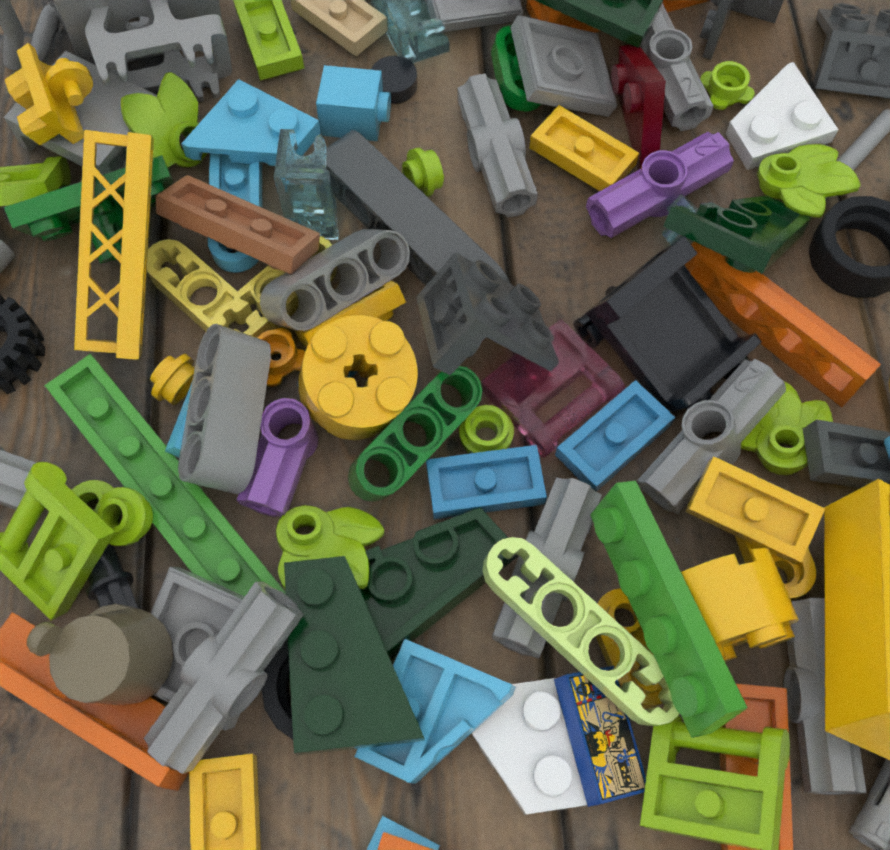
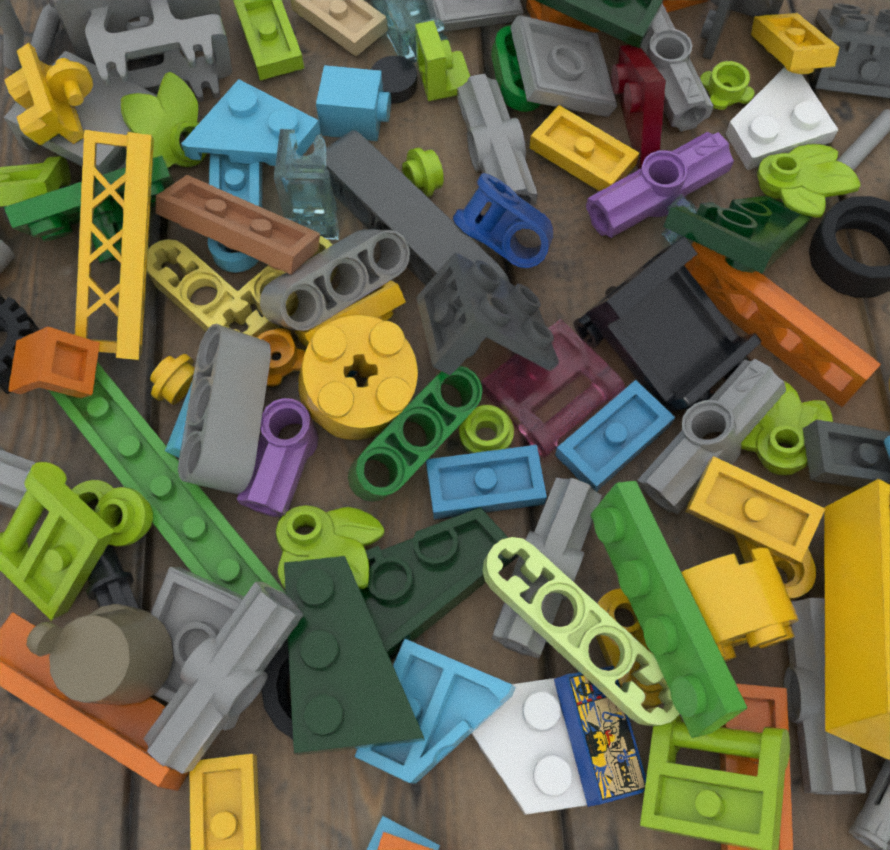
none -> orange panel [8,326,100,399]
none -> lime bracket [415,20,471,101]
none -> blue piece [453,173,553,268]
none -> yellow plate [751,13,840,74]

